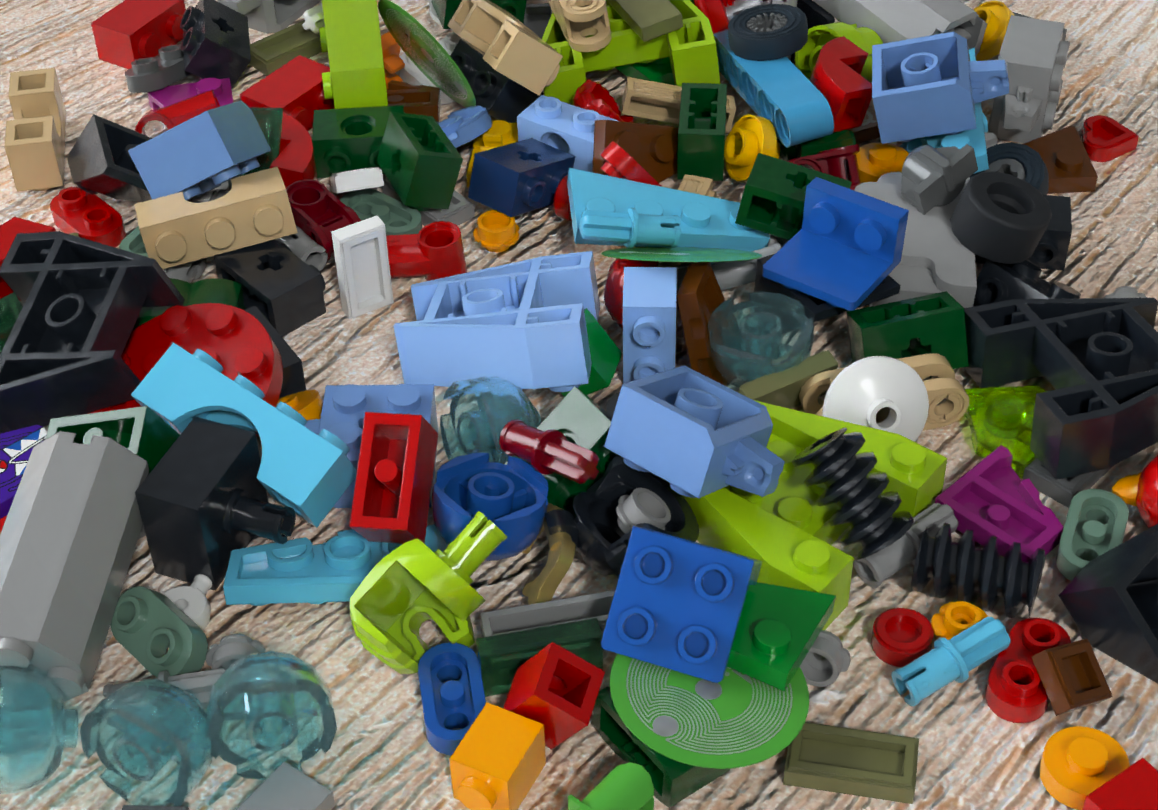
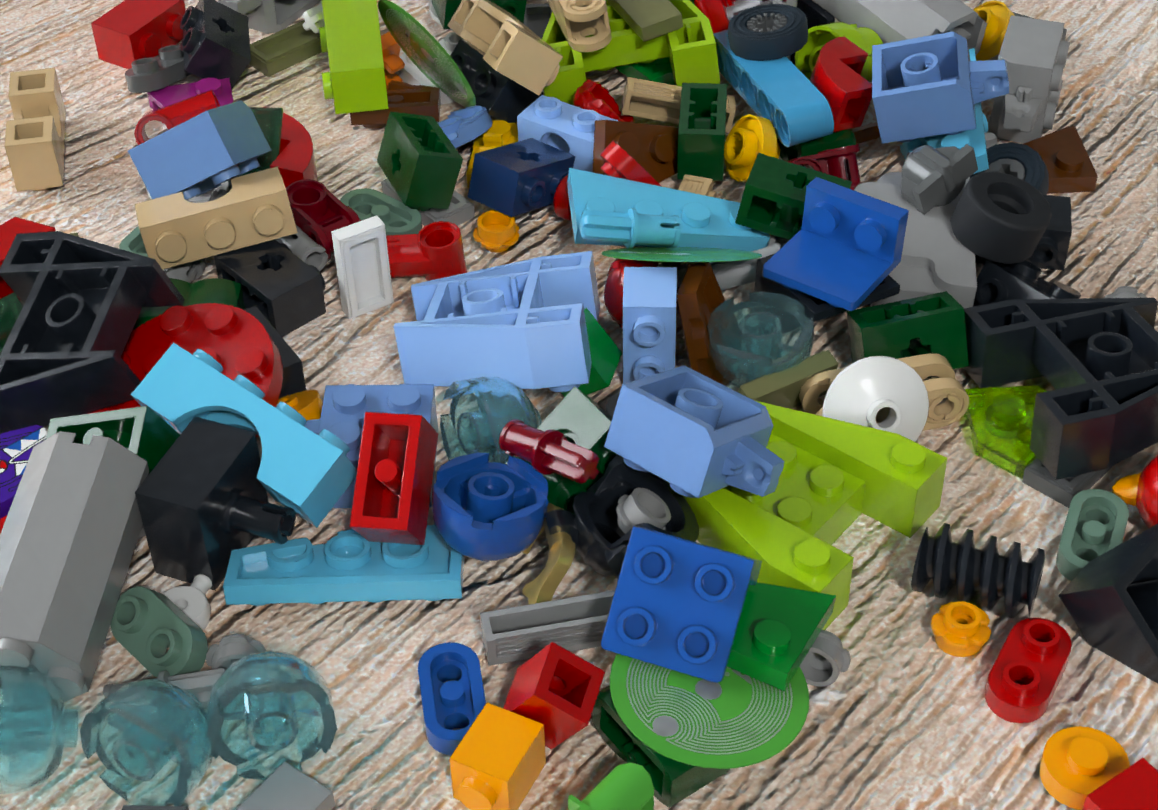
red plate [50,187,126,247] -> none
black slope [67,114,192,202] -> none
red brick [240,55,335,131] -> none
dark green brick [312,105,404,178] -> none
white tile [330,167,384,193] -> none
lime piece [349,511,508,674] -> none
clear green tile [476,618,603,697] -> none
olive tile [783,722,919,804] -> none
black piece [792,428,914,560] -> none
light grey axle [853,503,958,588] -> none
light orange wheel [856,143,909,183] -> none
red tile [871,608,934,668] -> none
medium azure axle [891,617,1011,707] -> none
magenta wing [935,445,1064,562] -> none
reddish brown tile [1031,639,1113,716] -> none
red tile [1081,115,1139,162] -> none

